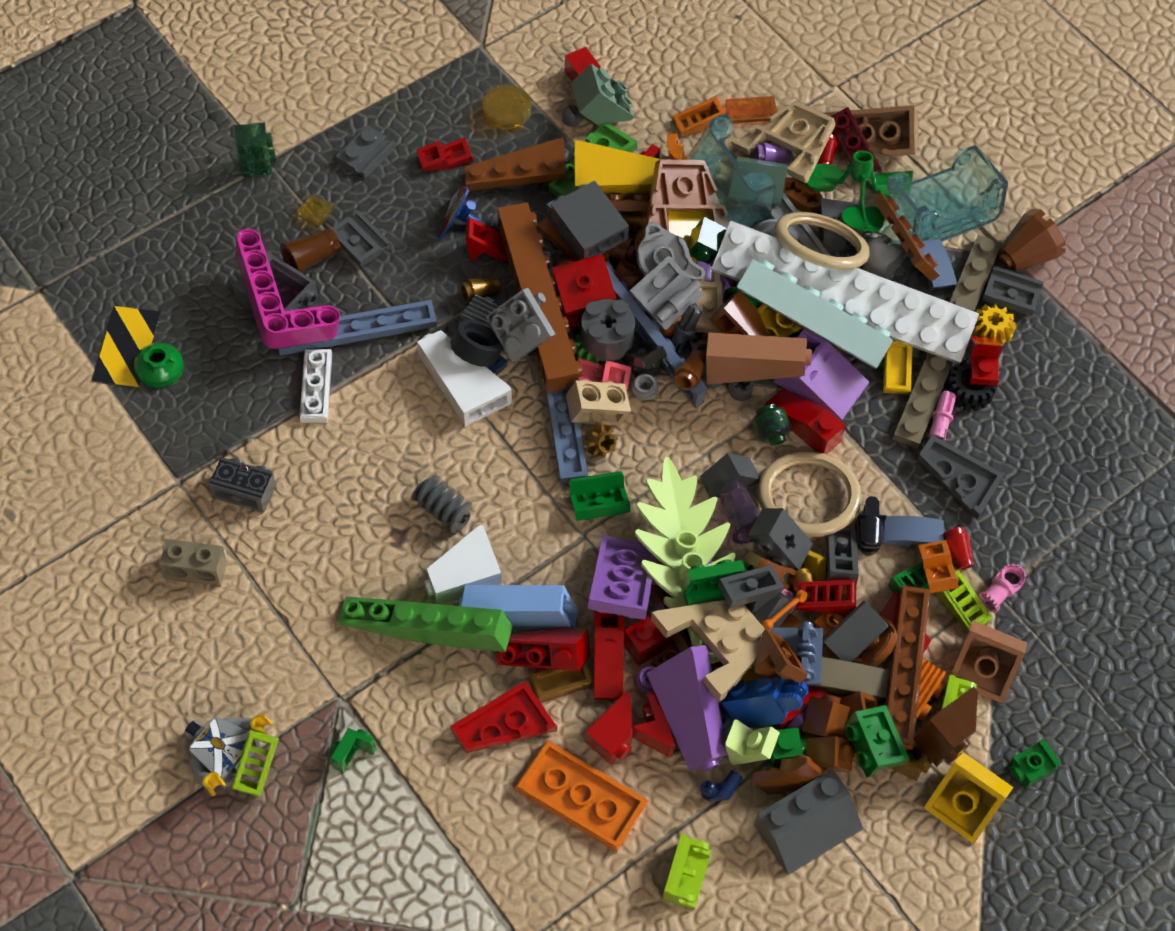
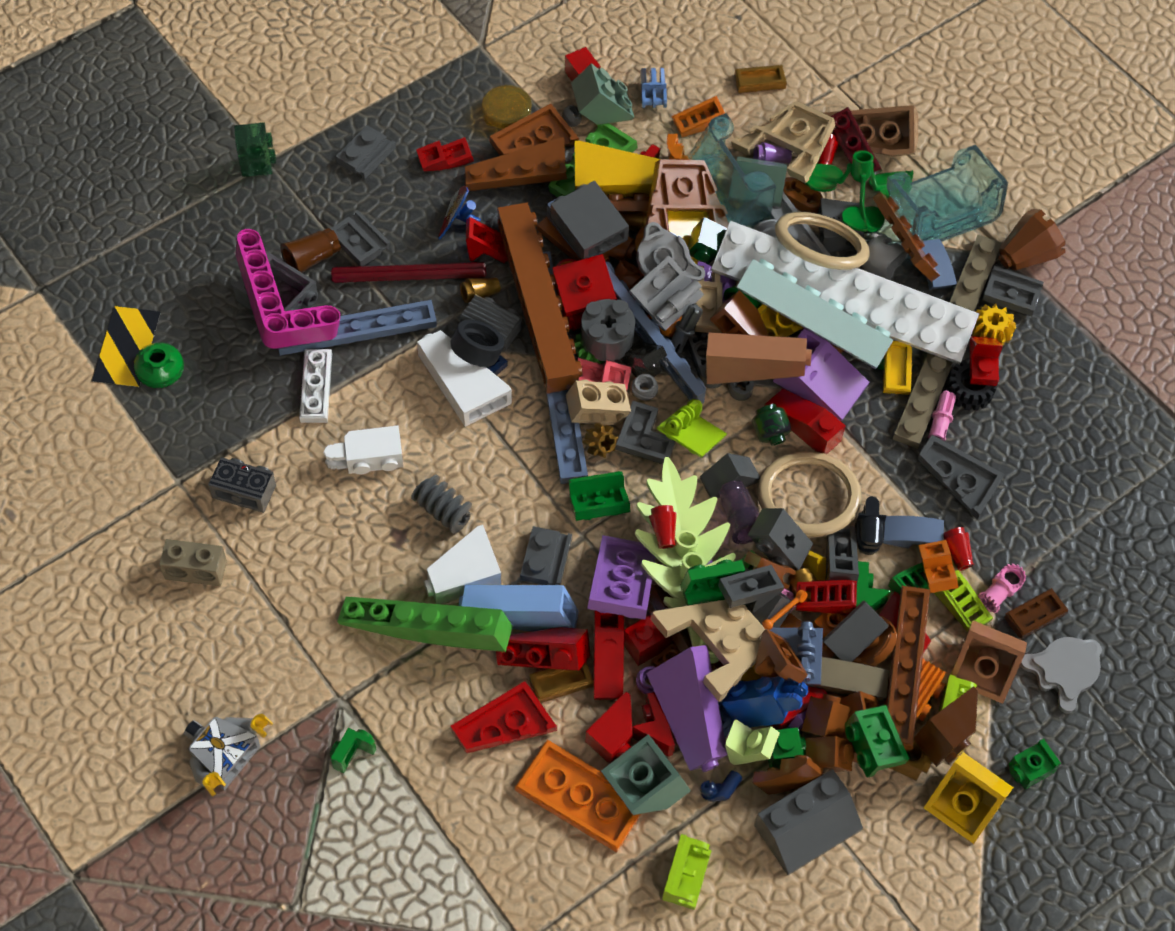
lime slope [231,730,279,797] -> none
clear yellow tile [297,195,333,228] -> none
light grey plate [485,288,556,363] -> none
dark orange cone [674,350,706,390] -> none
clear orange tile [725,96,777,124] -> none
none -> white hinge [323,425,404,474]
none -> dark red axle [331,262,486,283]
none -> dark orange wing [489,103,579,156]
none -> dark grey plate [520,526,572,585]
none -> sand green slope [601,734,691,815]
none -> dark grey plate [616,401,676,464]
none -> medium blue arm [640,68,667,108]
none -> red cone [649,505,677,549]
none -> lime hinge [657,399,727,458]
none -> pearl gold tile [734,65,787,93]
none -> green slope [856,561,891,611]
none -> reddish brown plate [1004,588,1069,640]
none -> light grey tile [1020,637,1102,714]

